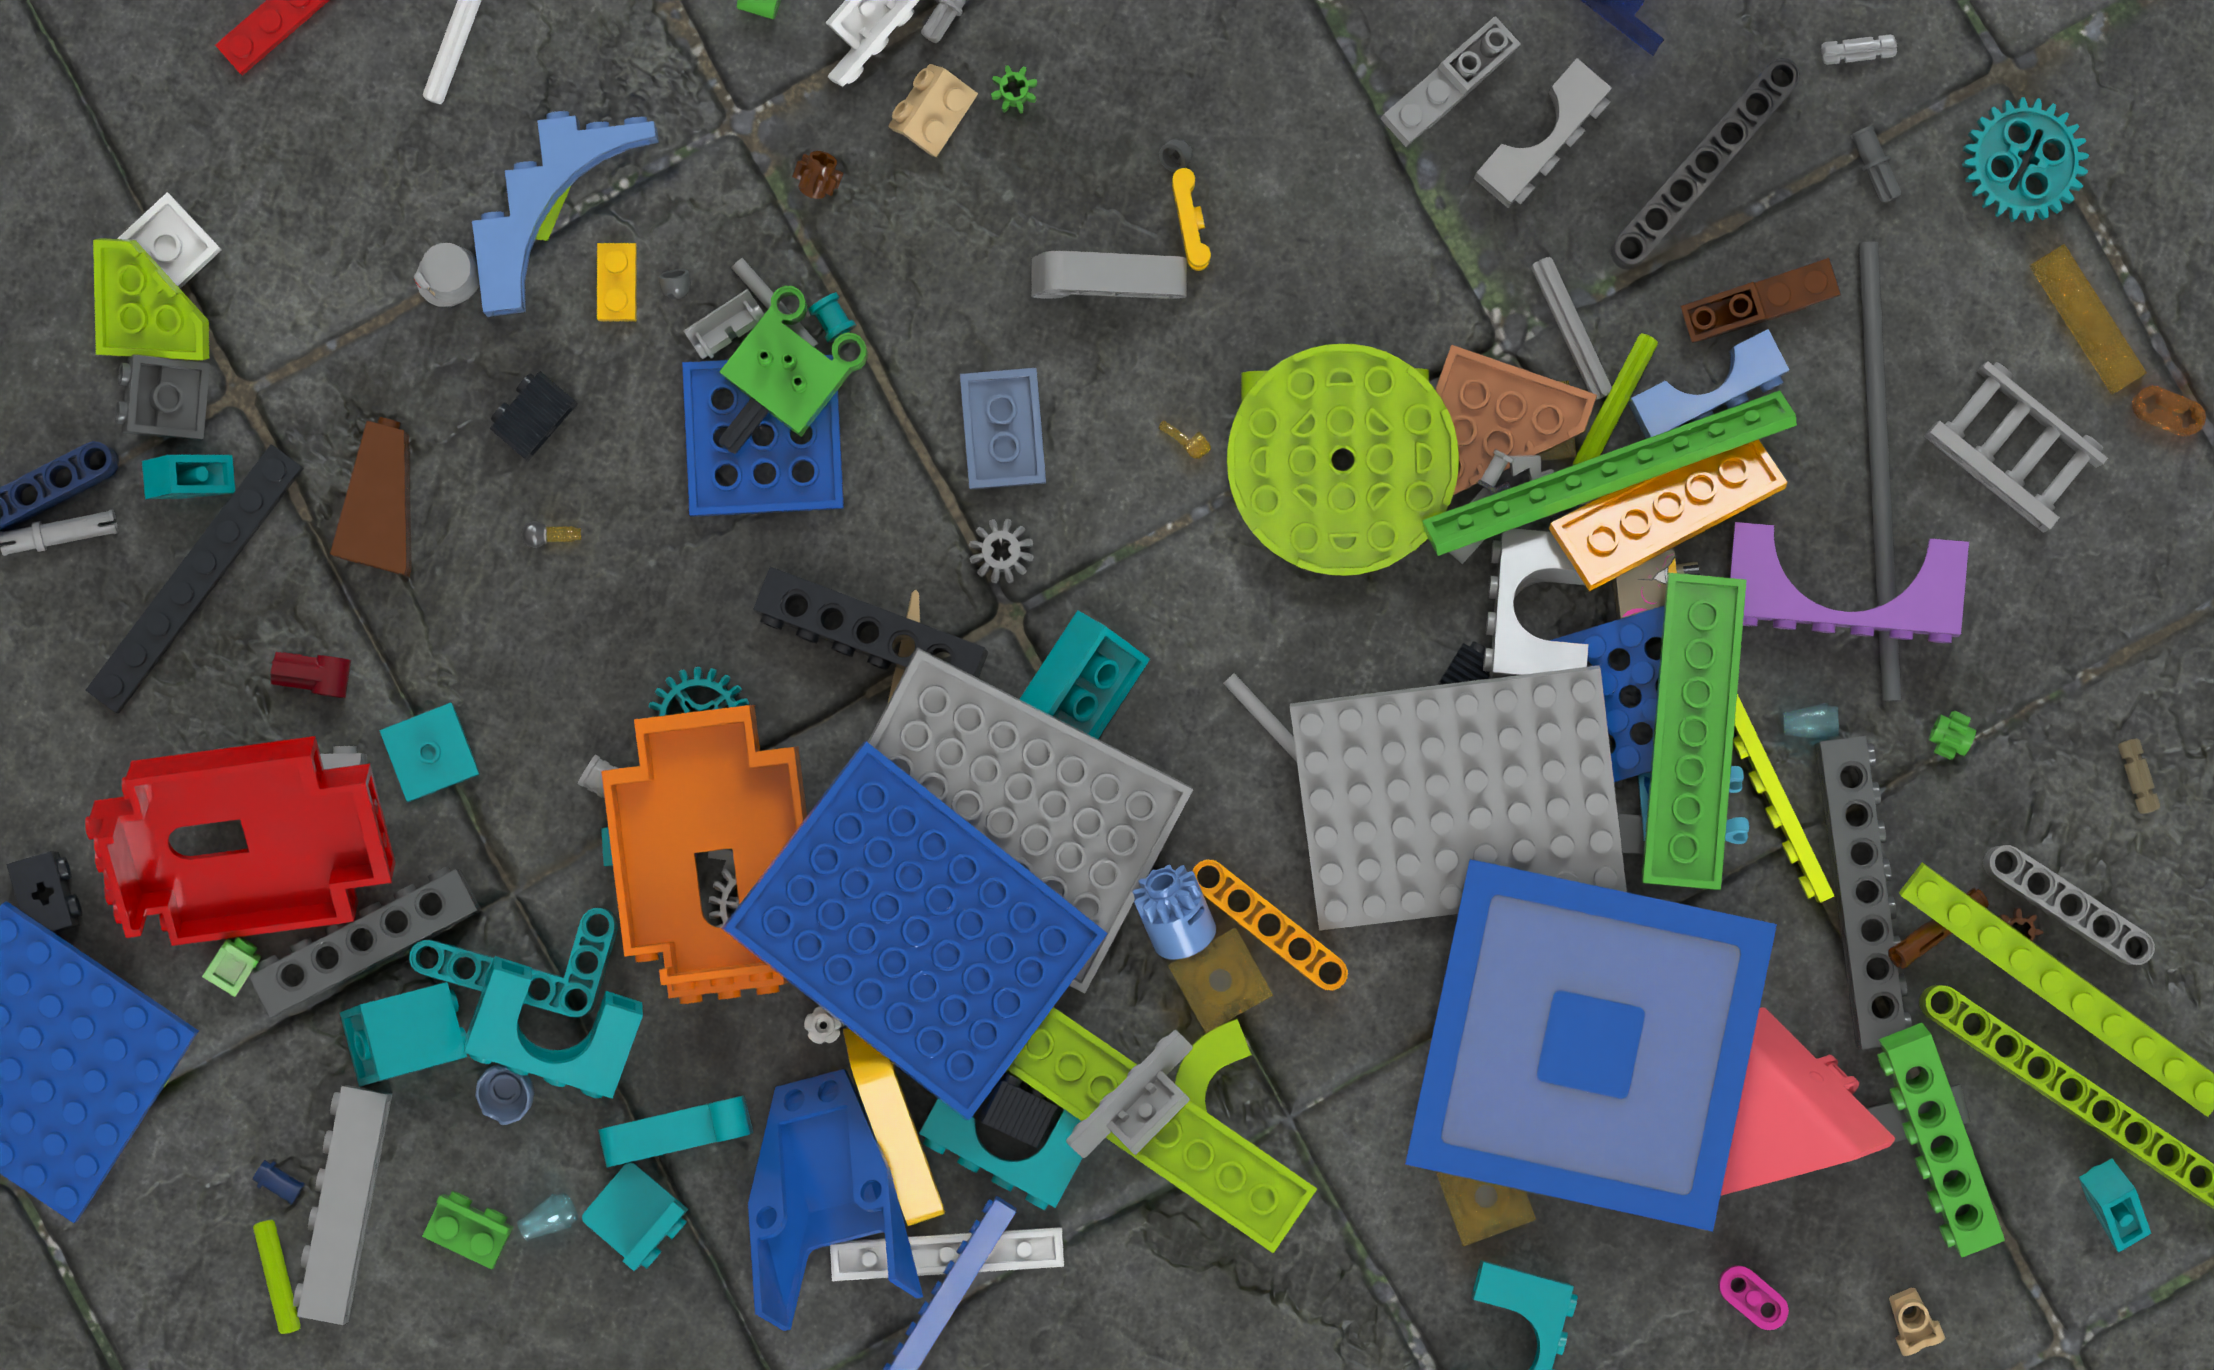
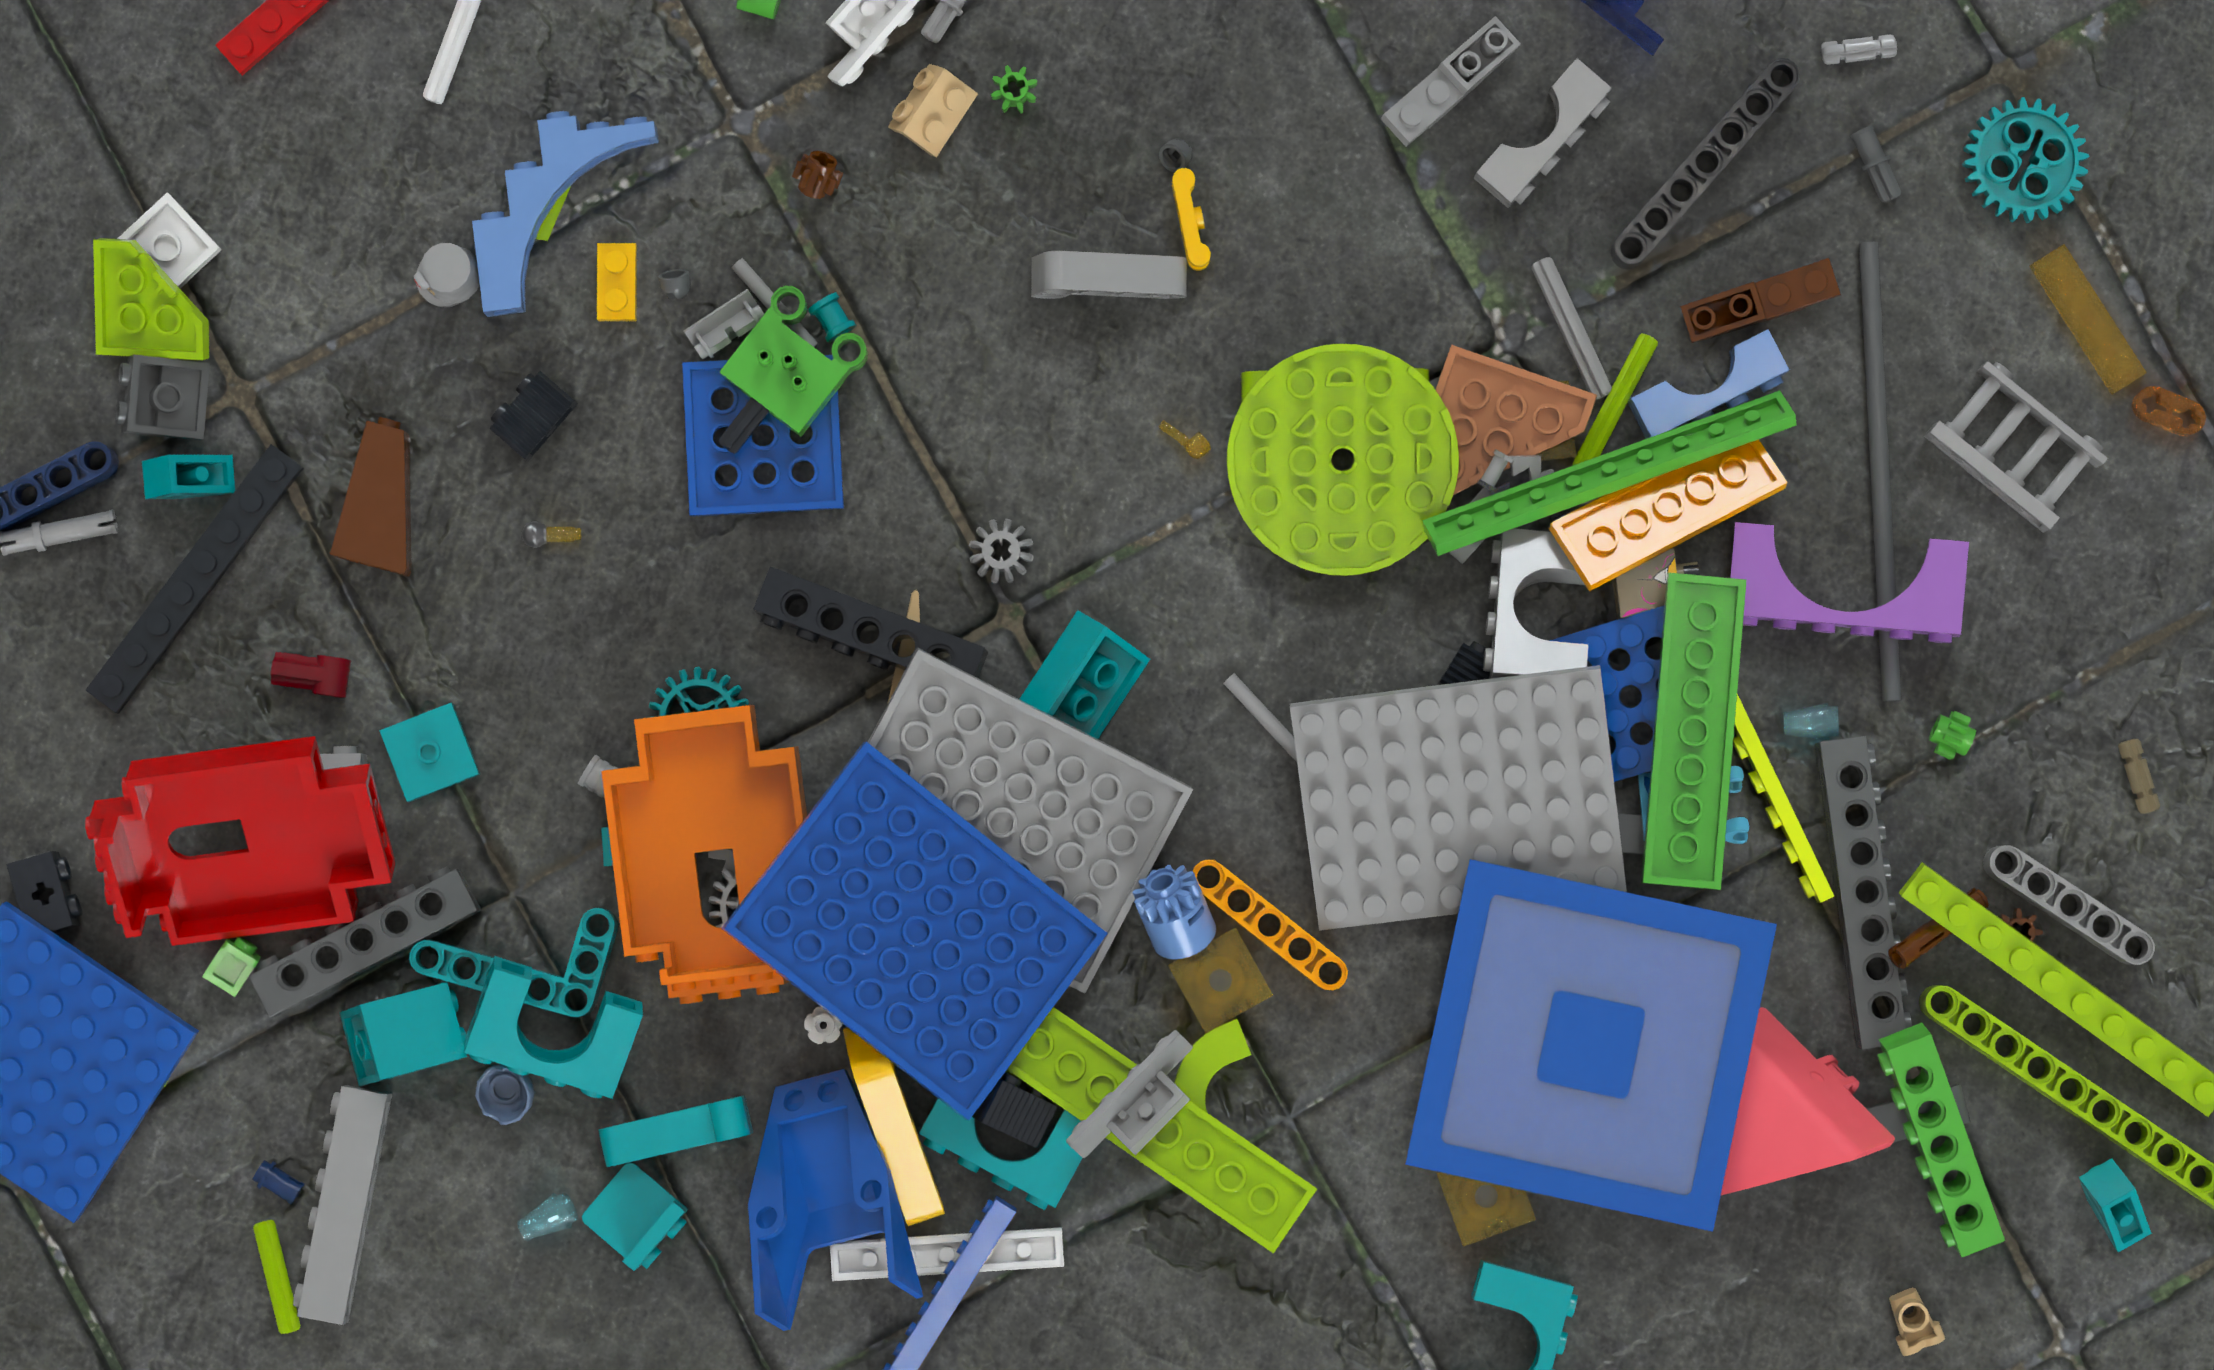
bright green bracket [422,1191,514,1269] -> none
sand blue plate [960,368,1046,490] -> none
dark pink plate [1718,1265,1789,1330] -> none

